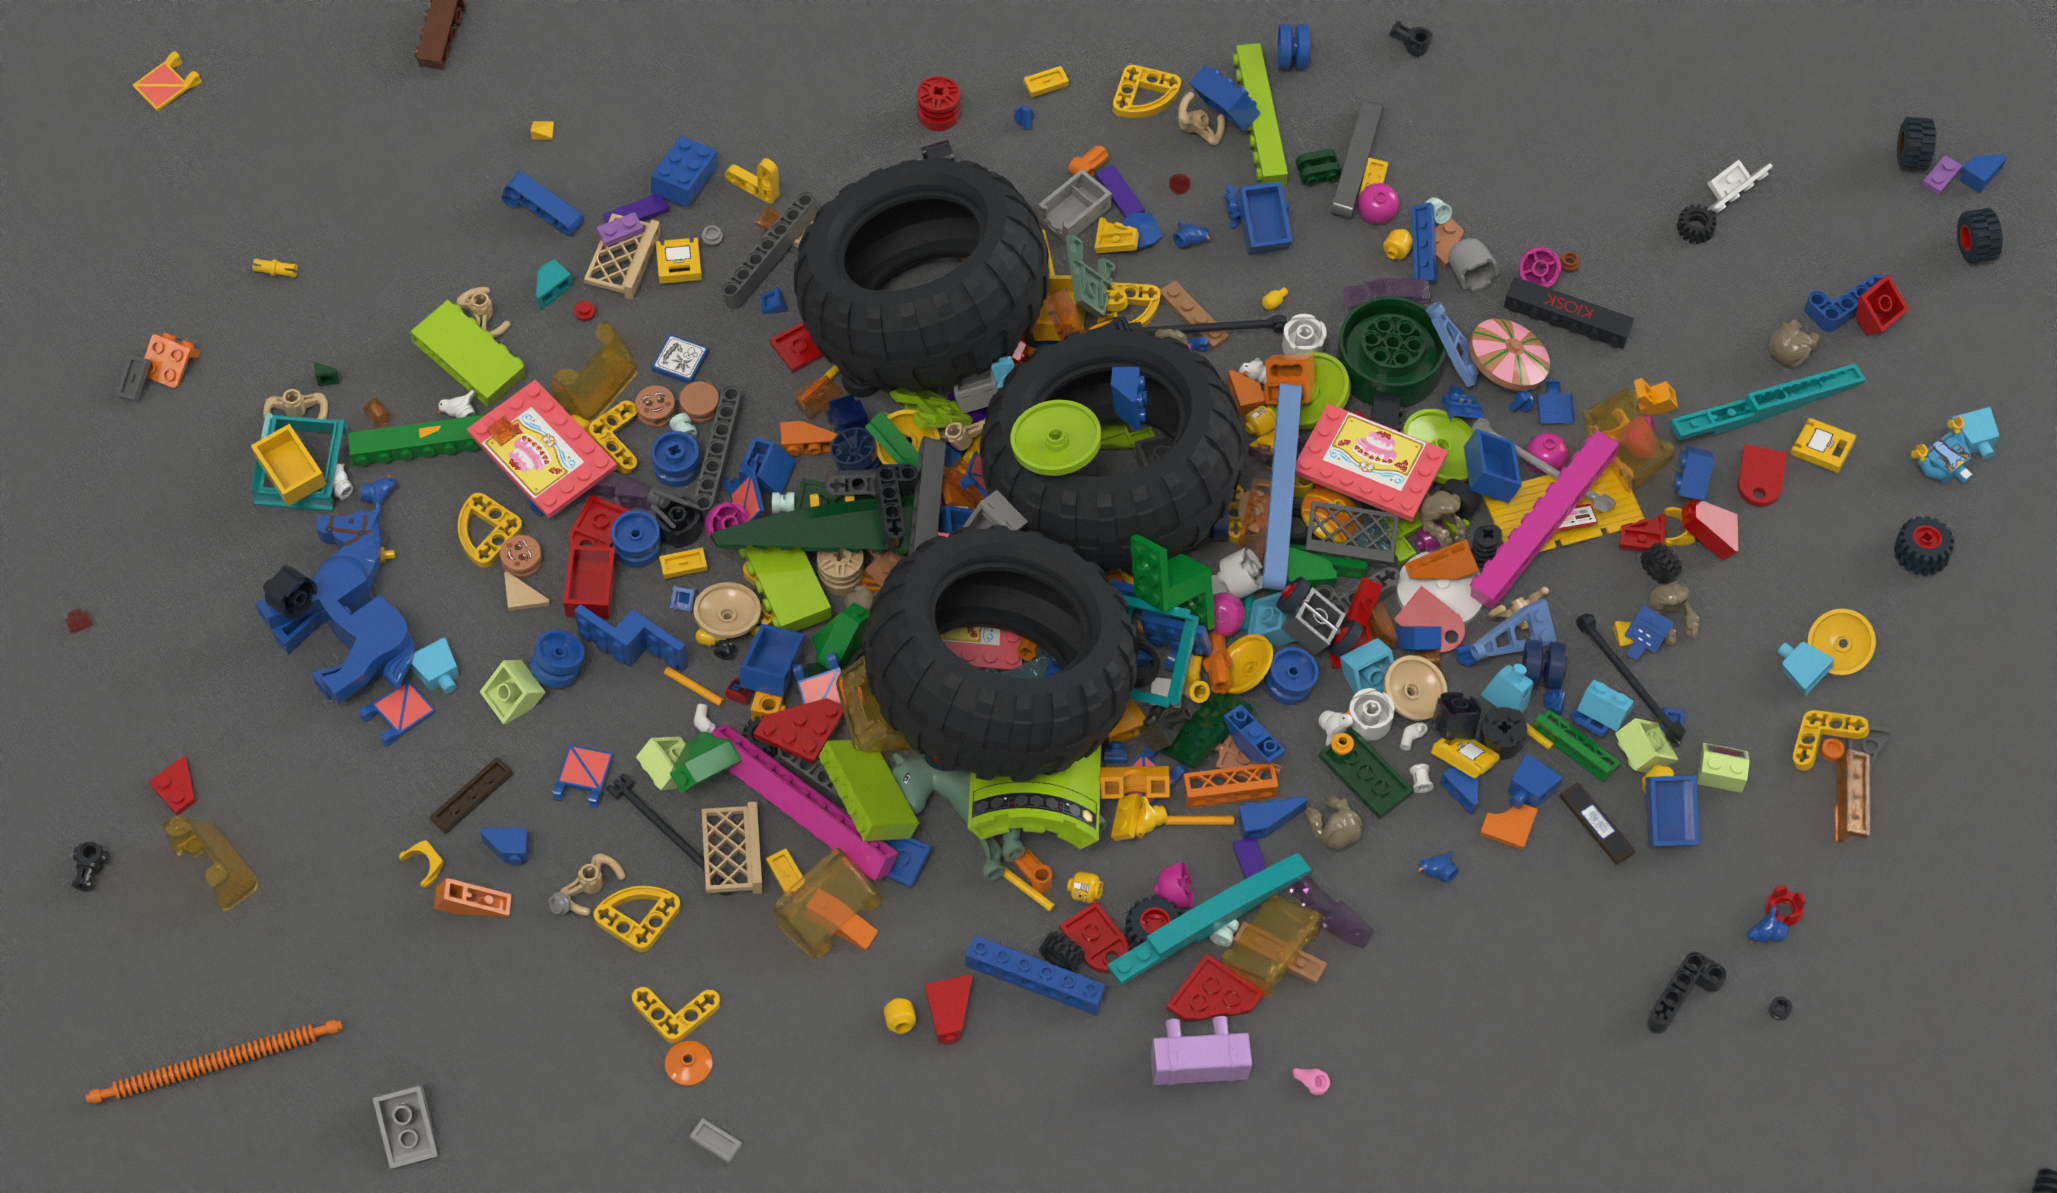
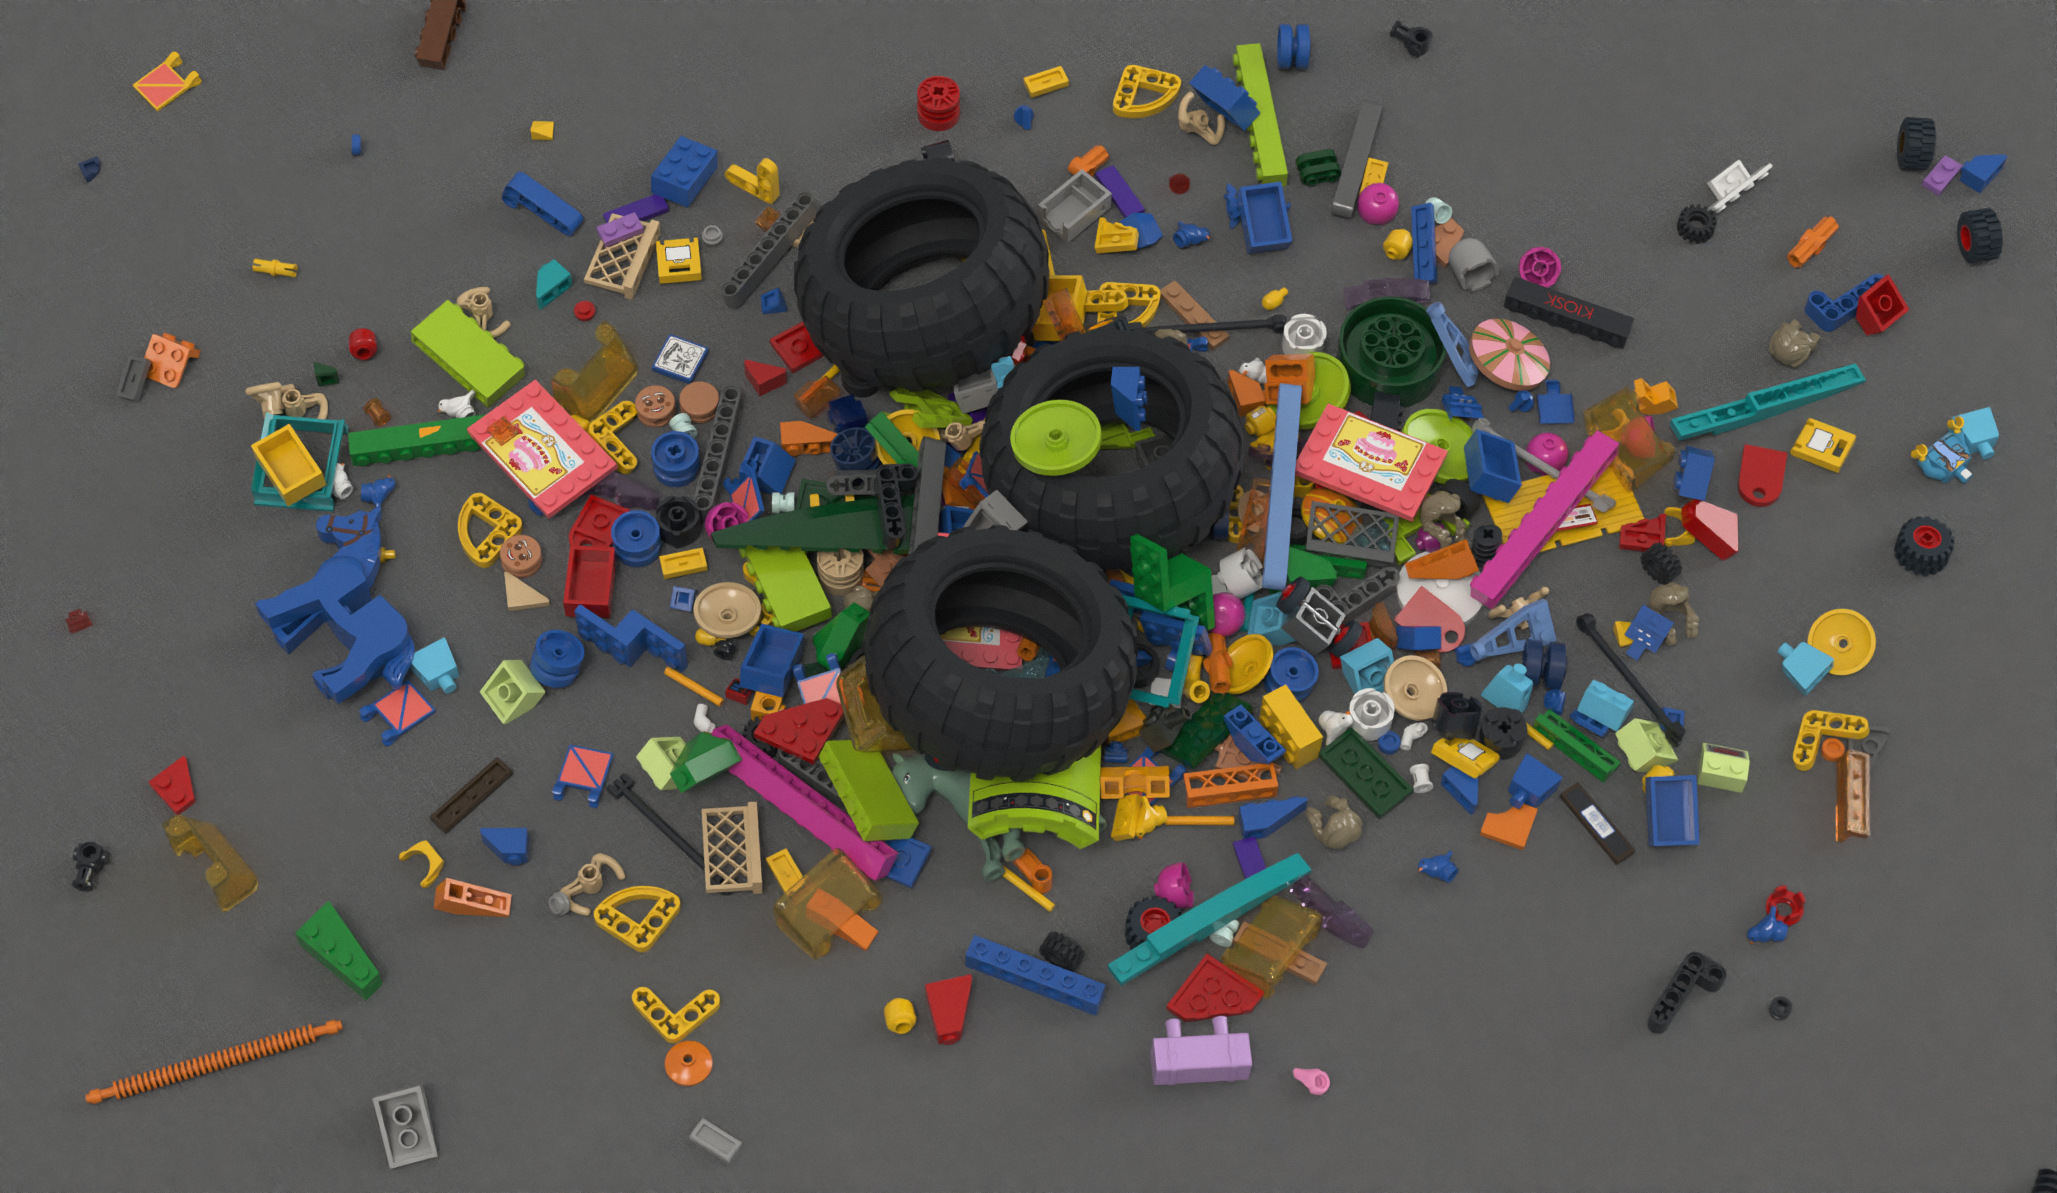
black brick [263,565,317,619] -> none
dark grey plant [647,487,699,529] -> none
red tile [1059,901,1129,973] -> none
sand green wing [1065,234,1115,317] -> none
yellow head [1067,871,1103,904] -> none
light orange plate [1331,733,1354,755] -> none
red plate [1346,577,1383,627] -> none
dark orange plate [1559,251,1580,272] -> none
none -> dark blue tile [78,156,100,183]
none -> tan piece [245,382,295,415]
none -> green wedge [295,900,383,1000]
none -> red head [348,328,377,360]
none -> blue tile [352,134,361,155]
none -> red slope [744,360,787,396]
none -> yellow piece [1259,684,1323,769]
none -> blue tile [1377,731,1401,755]
none -> orange piece [1786,216,1839,268]

